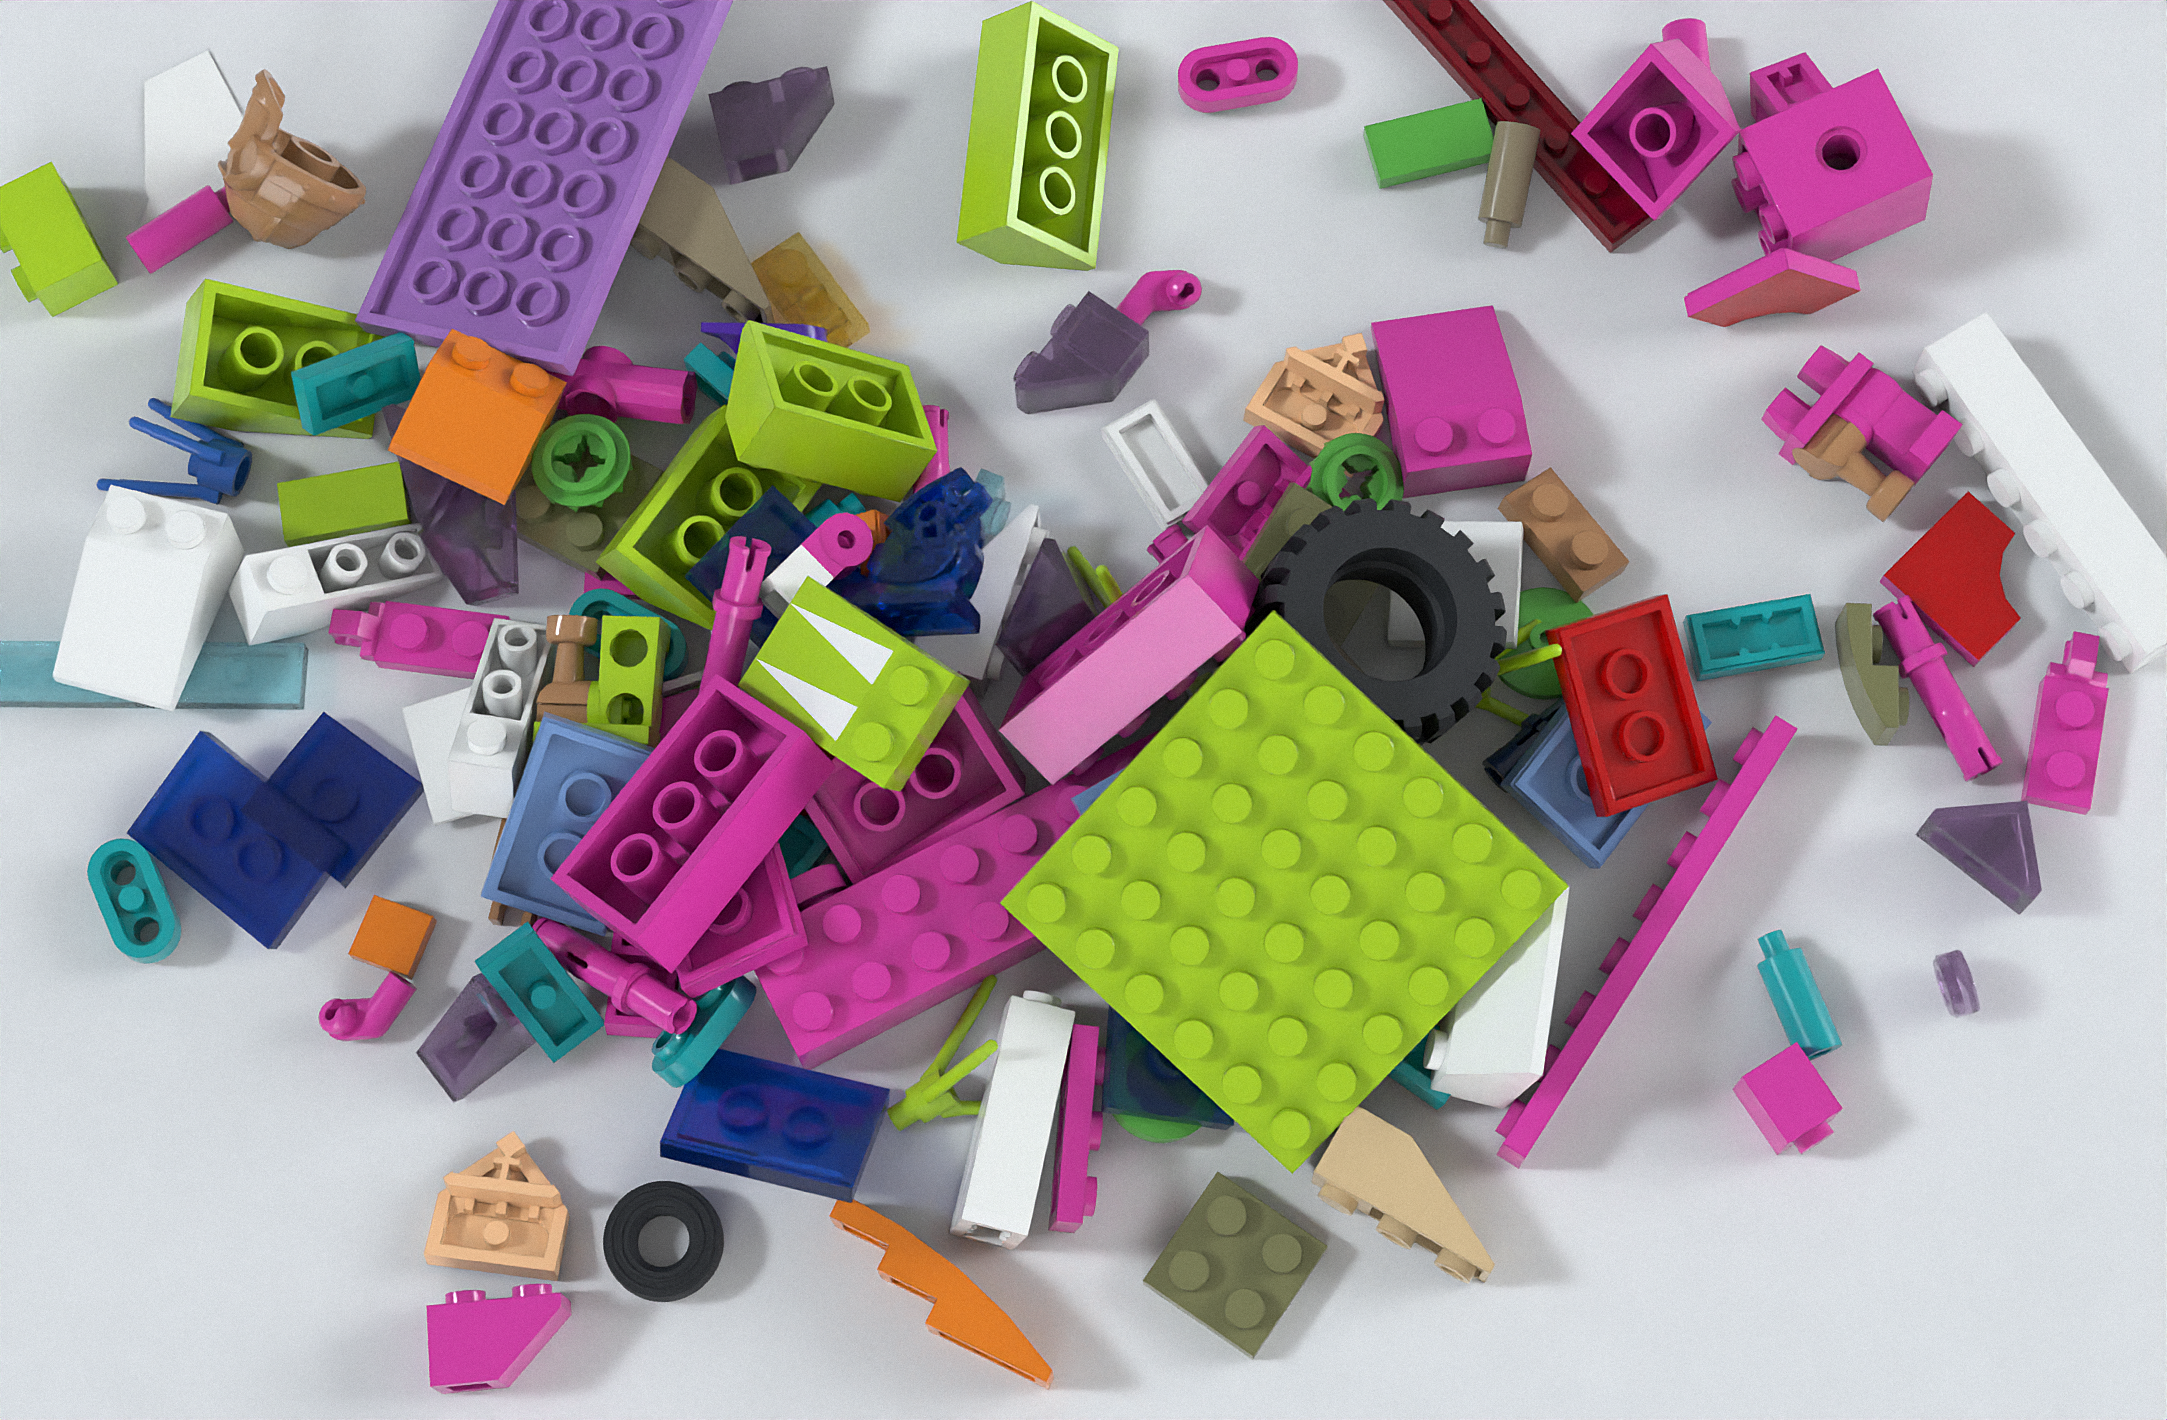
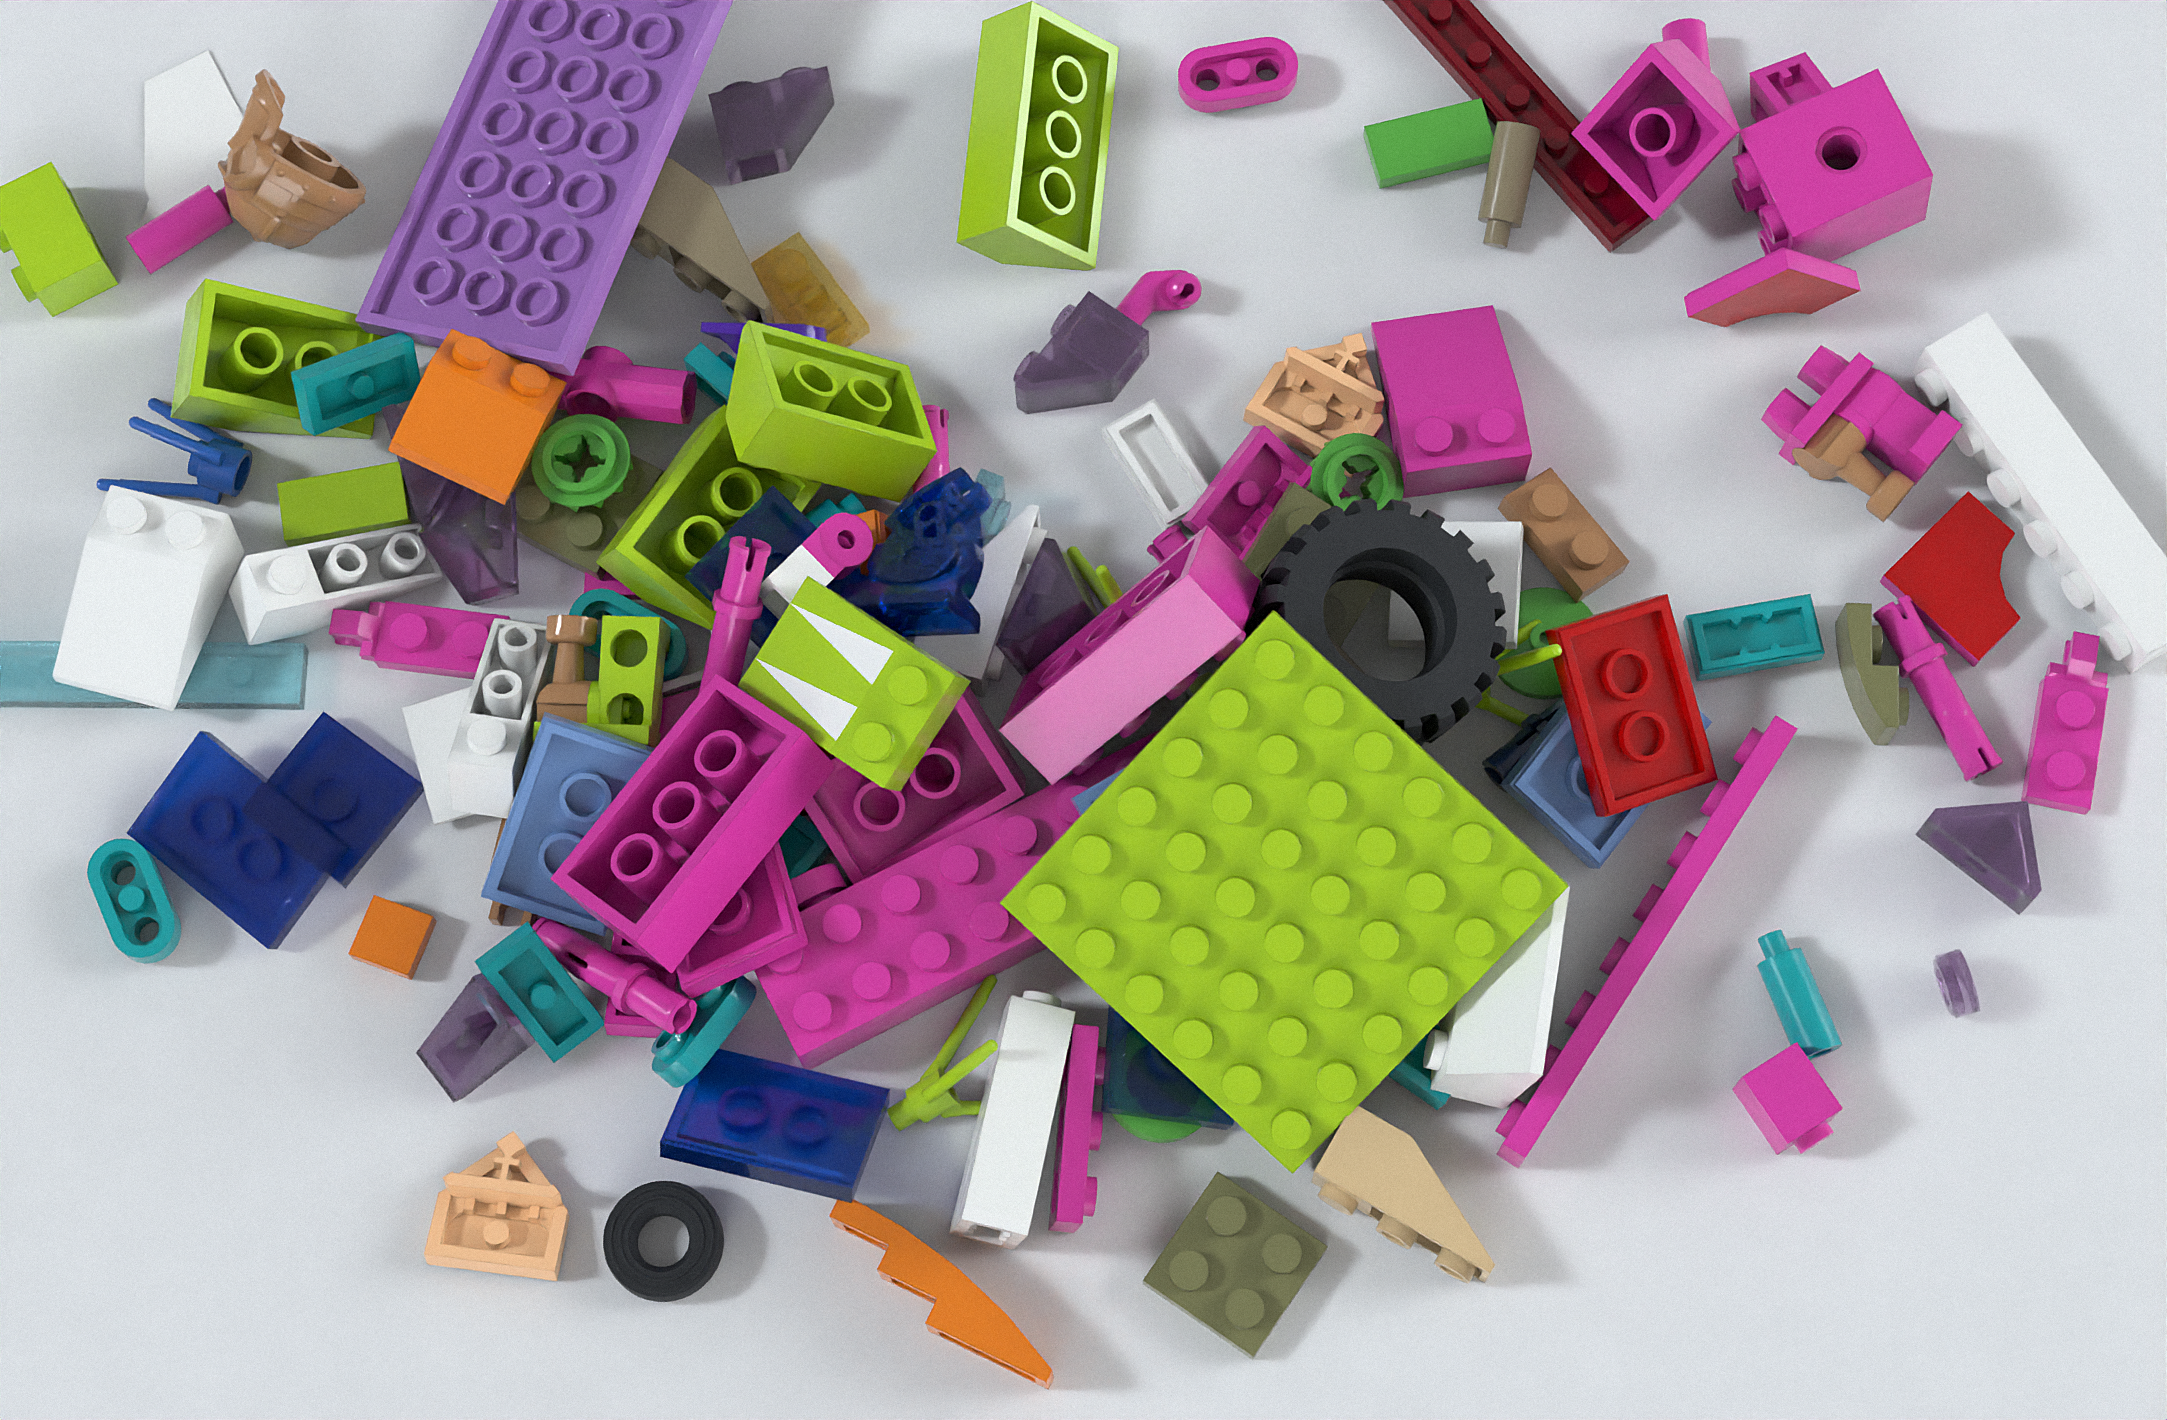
dark pink arm [318,971,417,1041] -> none
dark pink slope [426,1284,572,1394] -> none

